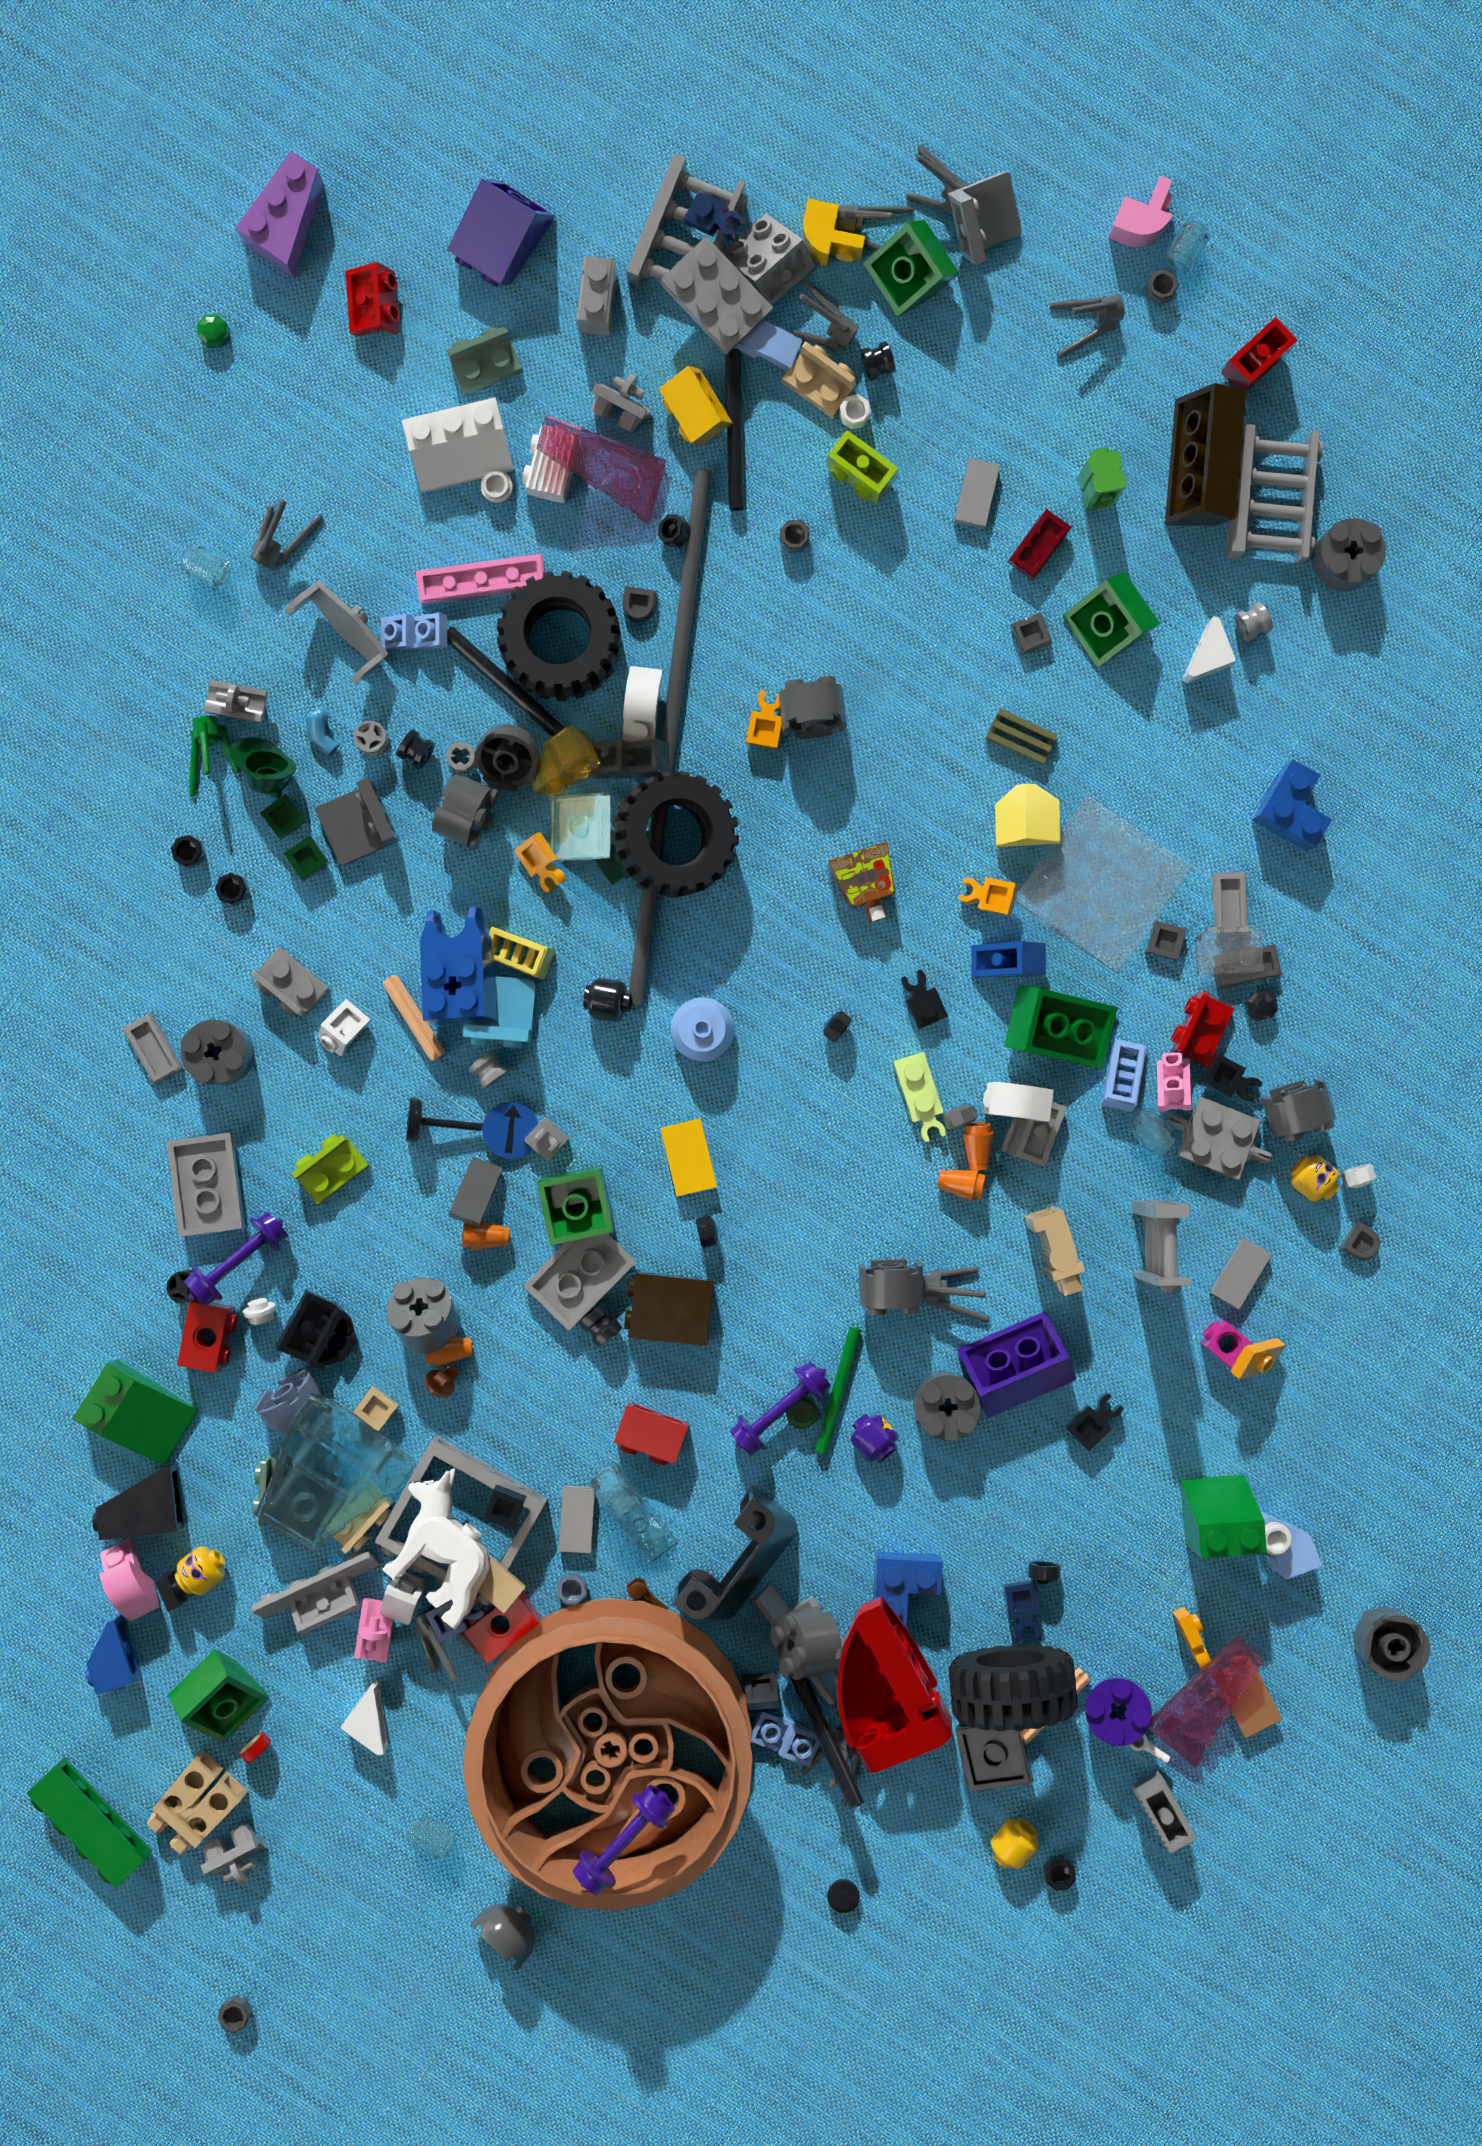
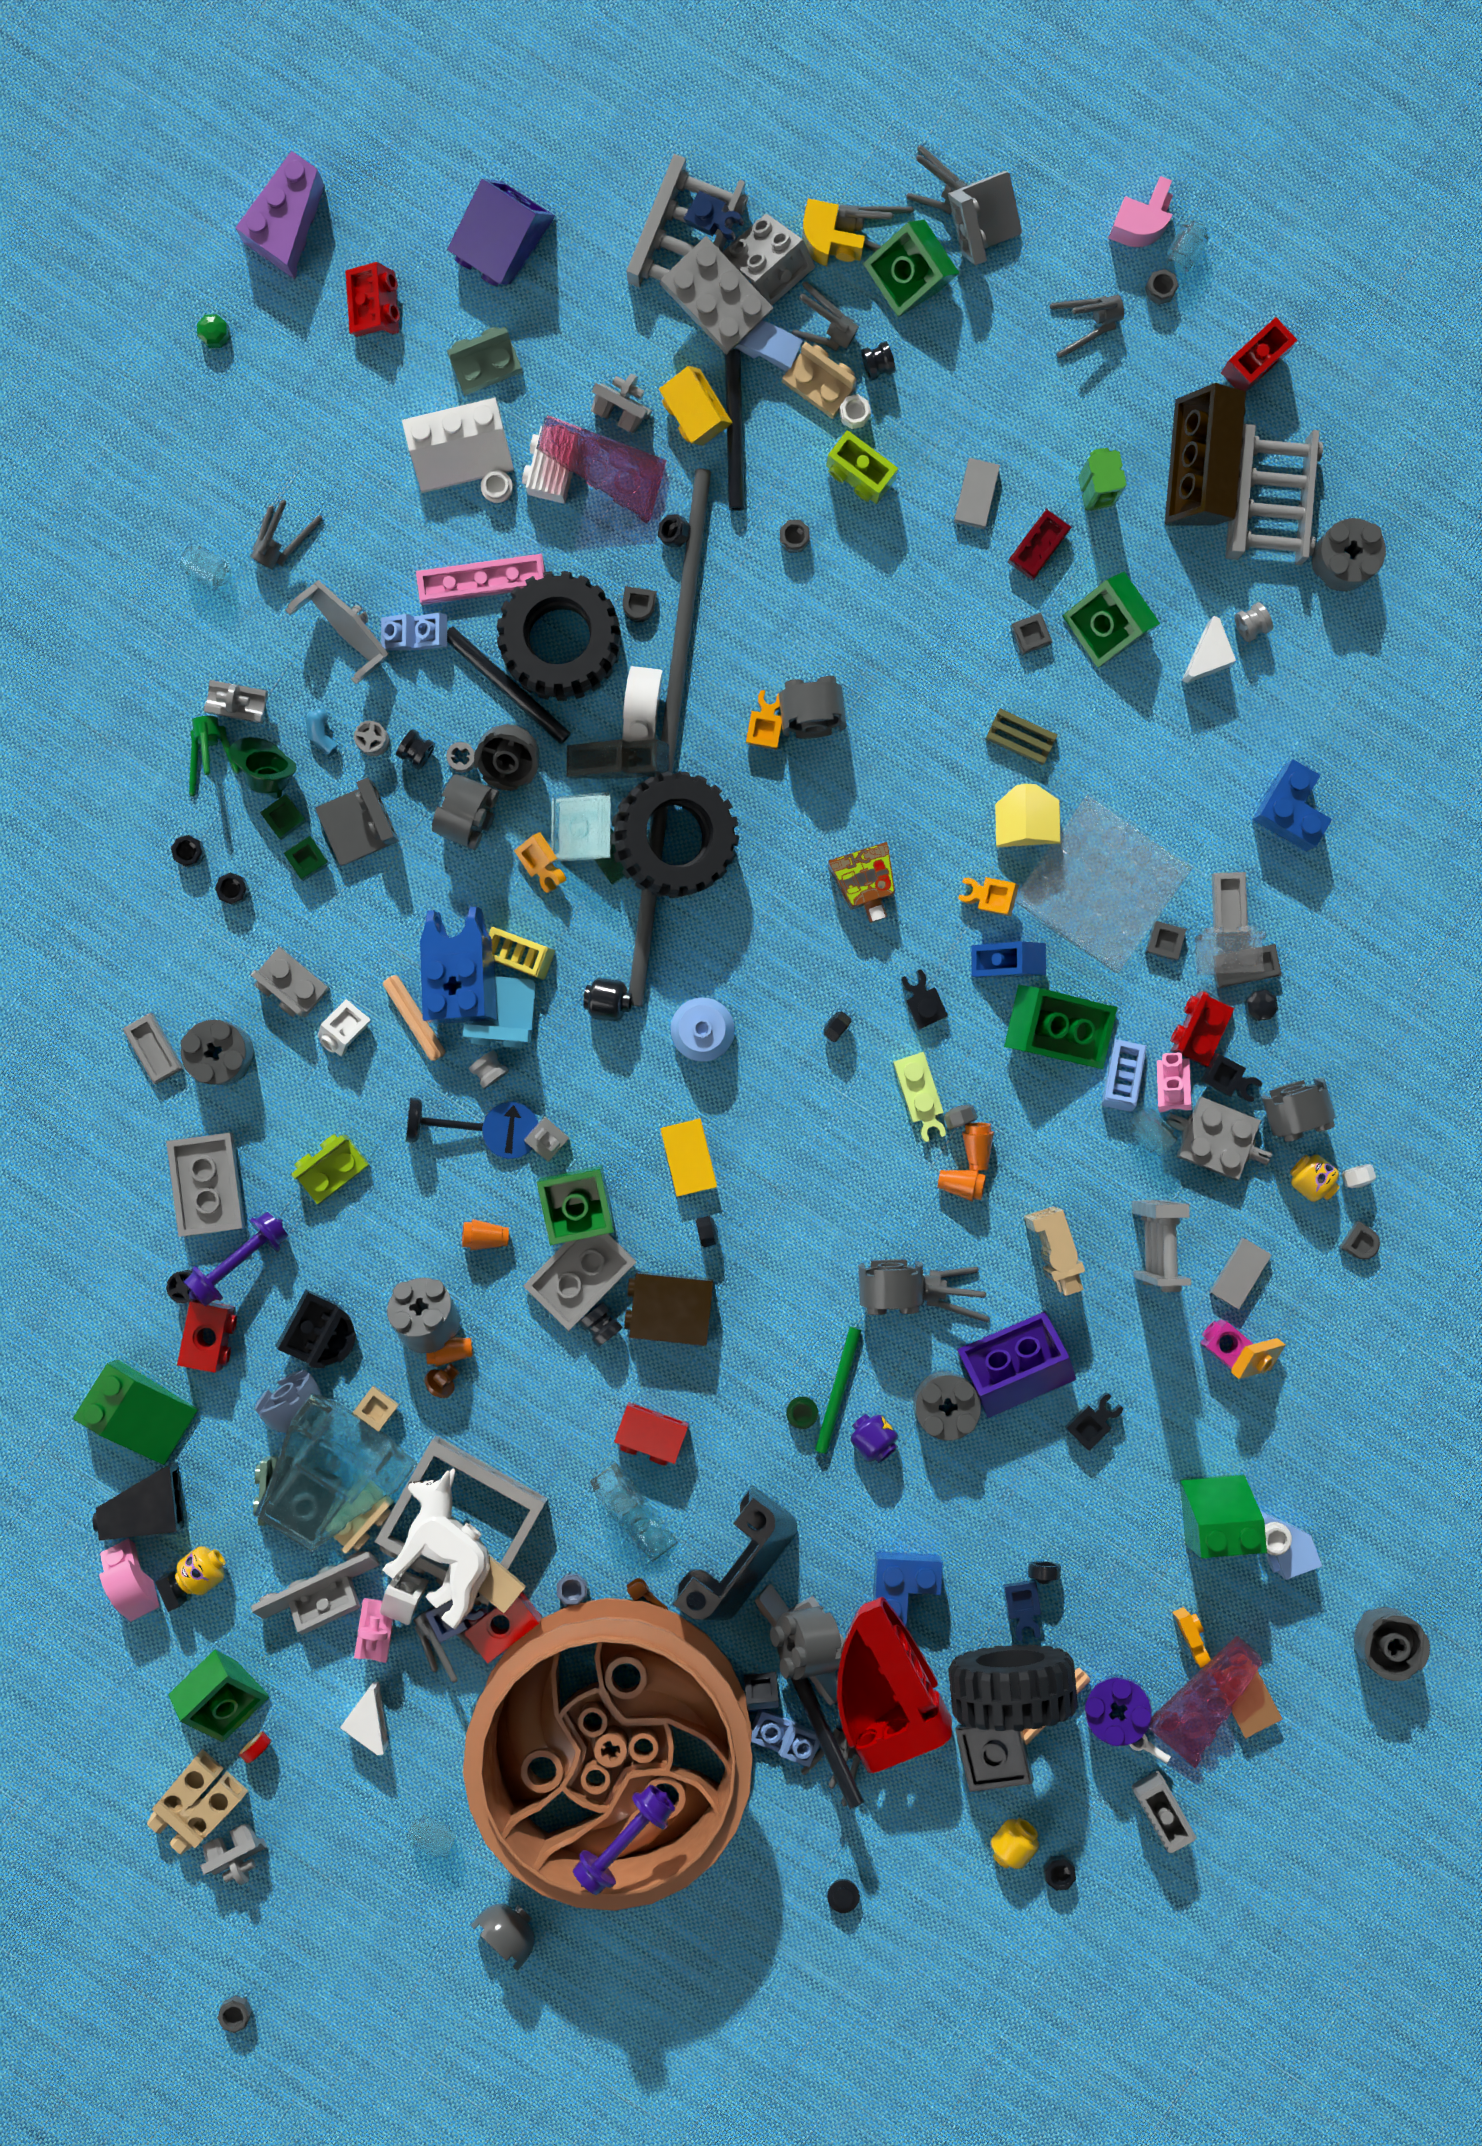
green brick [26,1757,153,1888] -> none
blue slope [86,1614,142,1695] -> none
white plate [243,1298,276,1325] -> none
dark grey tile [449,1157,503,1227] -> none
black plate [483,1484,527,1529] -> none
clear yellow slope [532,725,600,797] -> none
light grey tile [559,1485,595,1553] -> none
light grey brick [576,256,617,336] -> none
dark purple piece [730,1361,831,1456] -> none
white brick [983,1082,1054,1122] -> none
light grey plate [1000,1102,1067,1167] -> none

